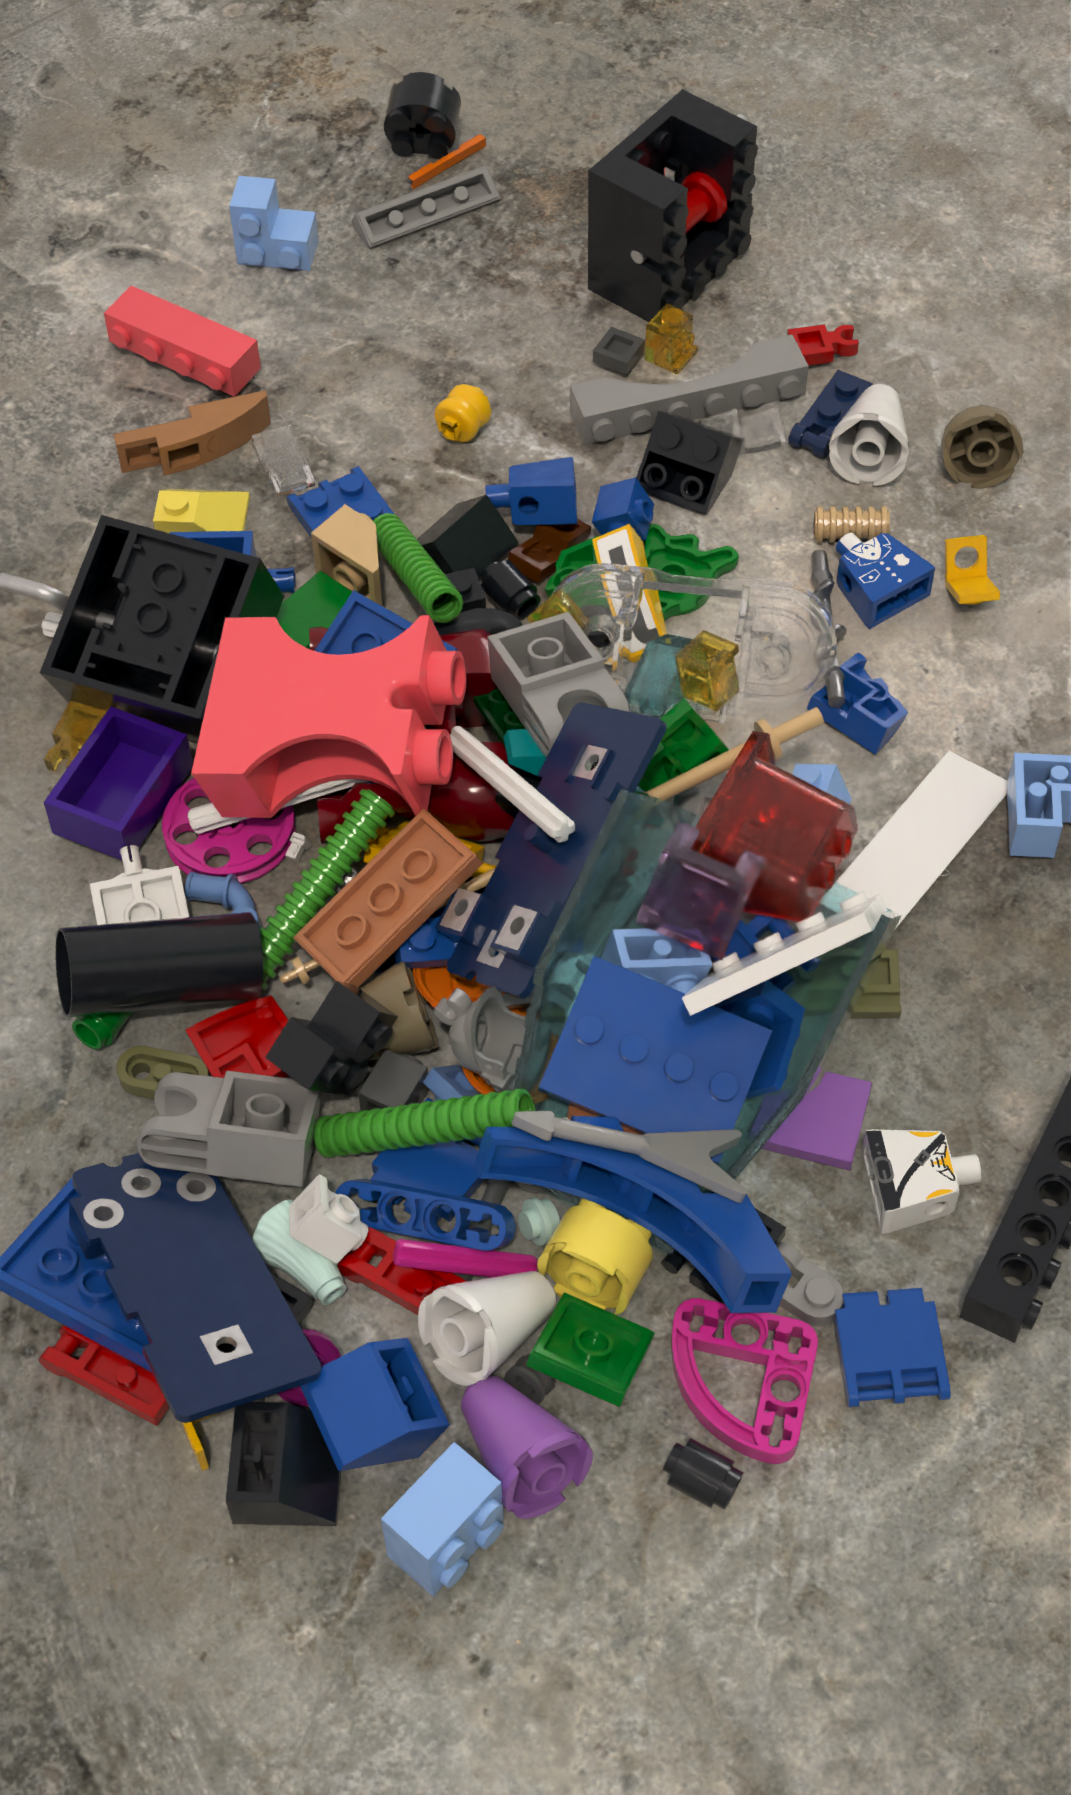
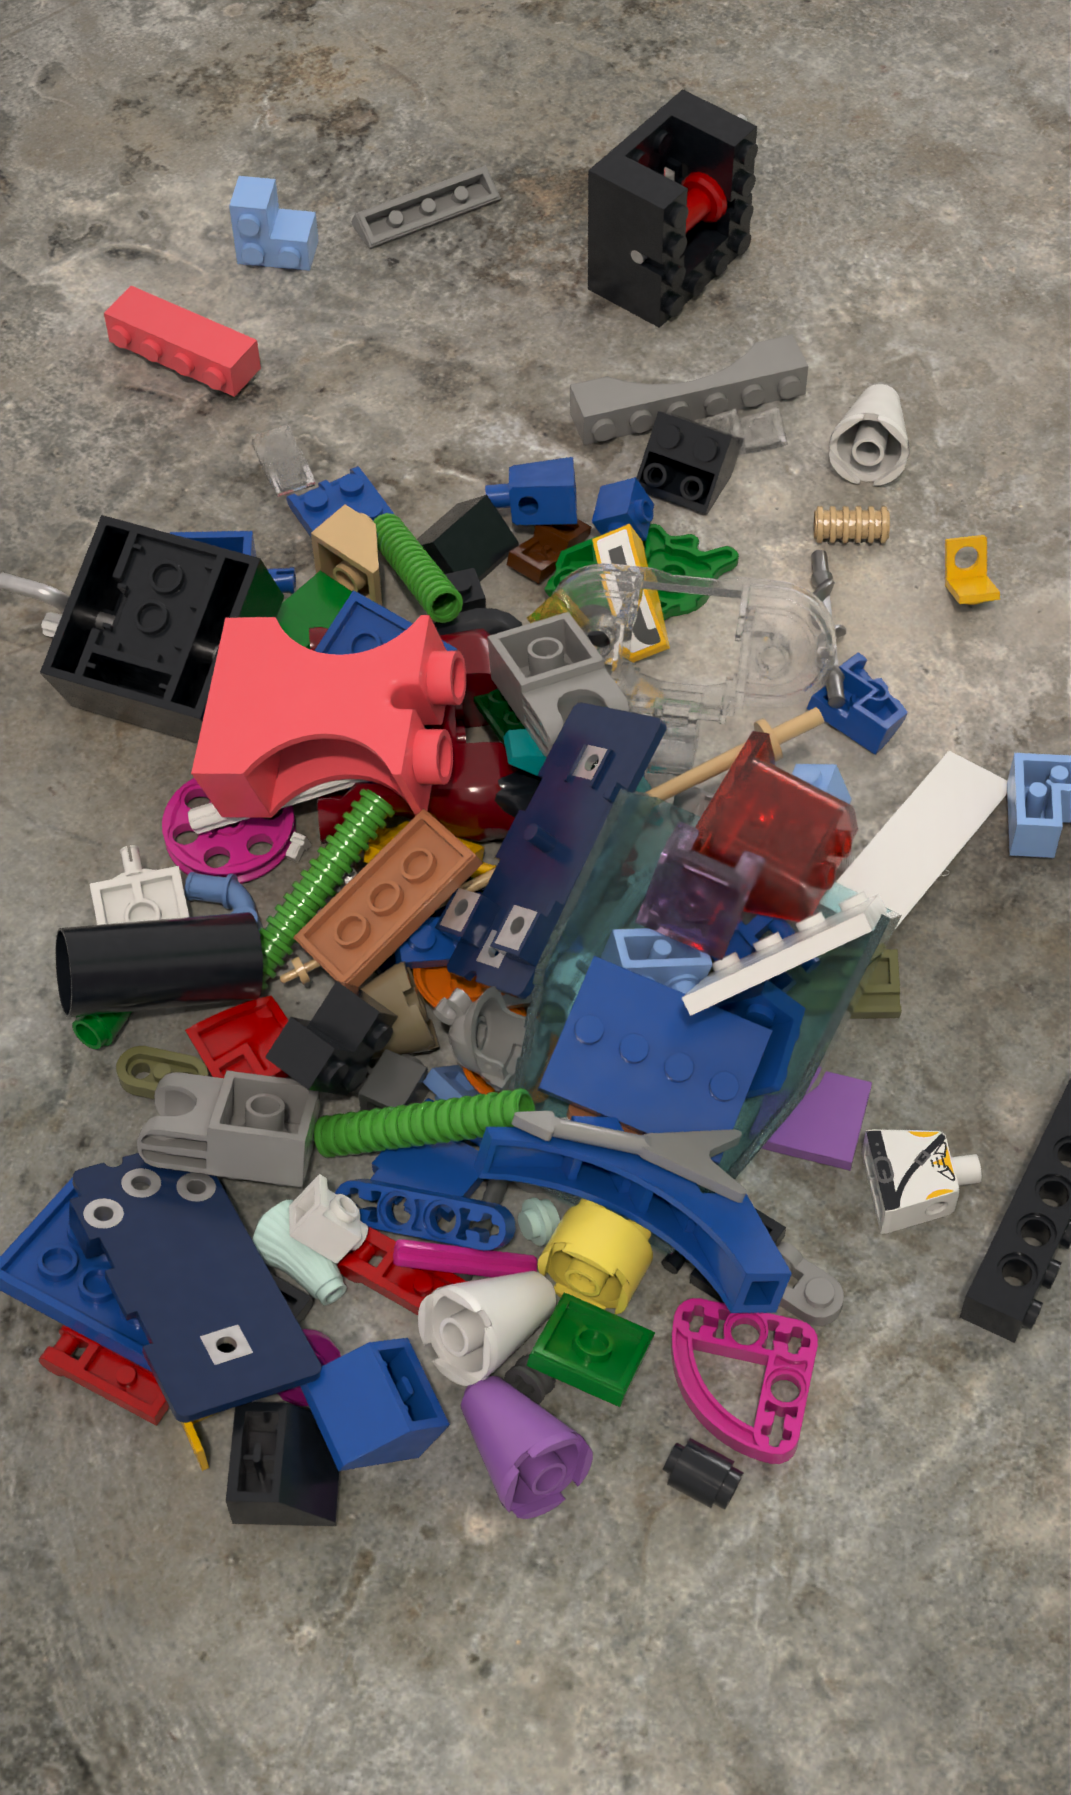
clear yellow plate [43,701,107,771] -> none
dark purple piece [44,706,193,861] -> none
medium nougat slope [113,390,271,476] -> none
light yellow slope [153,489,250,533] -> none
light blue brick [381,1442,504,1597] -> none
black brick [384,72,461,159] -> none
orange piece [408,134,486,189] -> none
yellow piece [434,384,492,443] -> none
white axle [450,726,575,842] -> none
black brick [481,560,540,621] -> none
dark grey plate [593,327,645,375] -> none
clear light blue slope [624,634,721,715] -> none
green slope [638,698,740,792] -> none
clear yellow brick [645,303,698,375] -> none
clear yellow brick [675,630,740,712] -> none
red plate [787,324,859,366] -> none
dark blue plate [788,370,873,459] -> none
blue plate [834,1288,951,1407] -> none
blue torso [836,533,935,629] -> none
dark tan cylinder [941,405,1024,489] -> none

